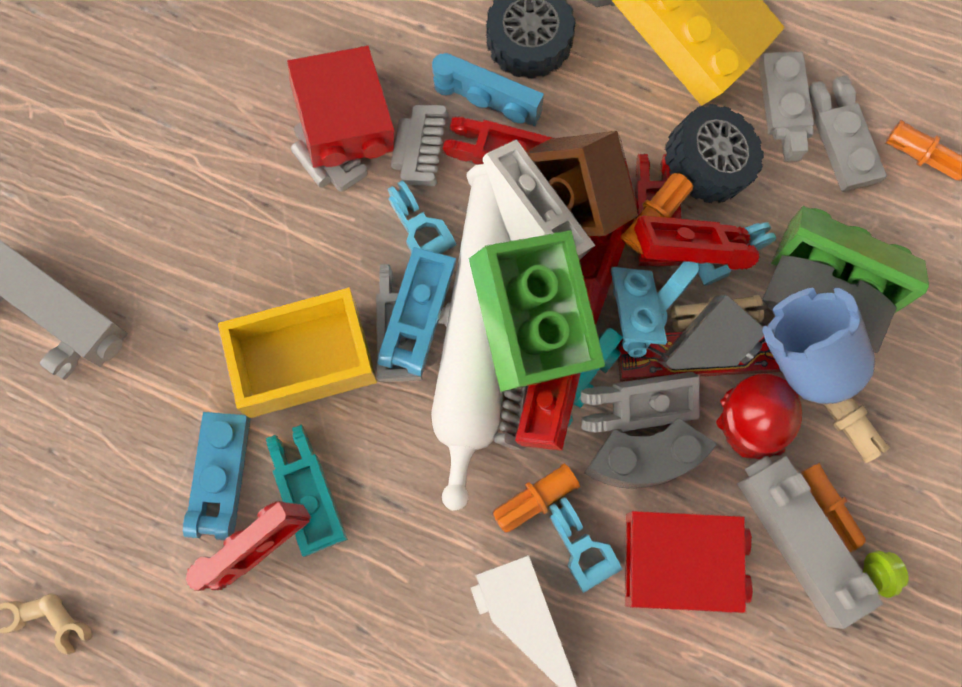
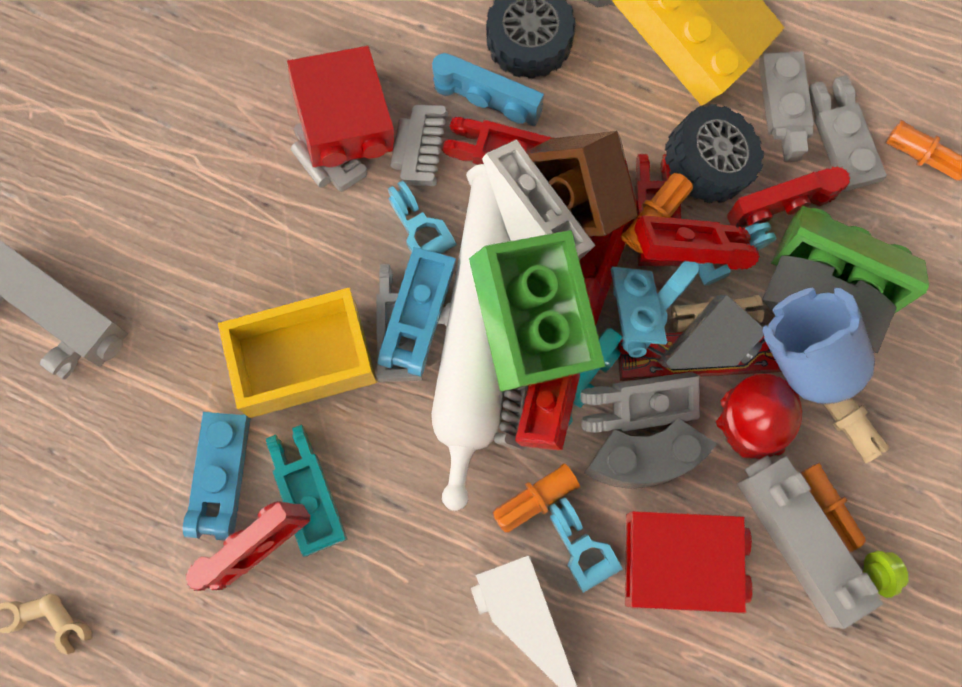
none -> red hinge [727,166,851,227]

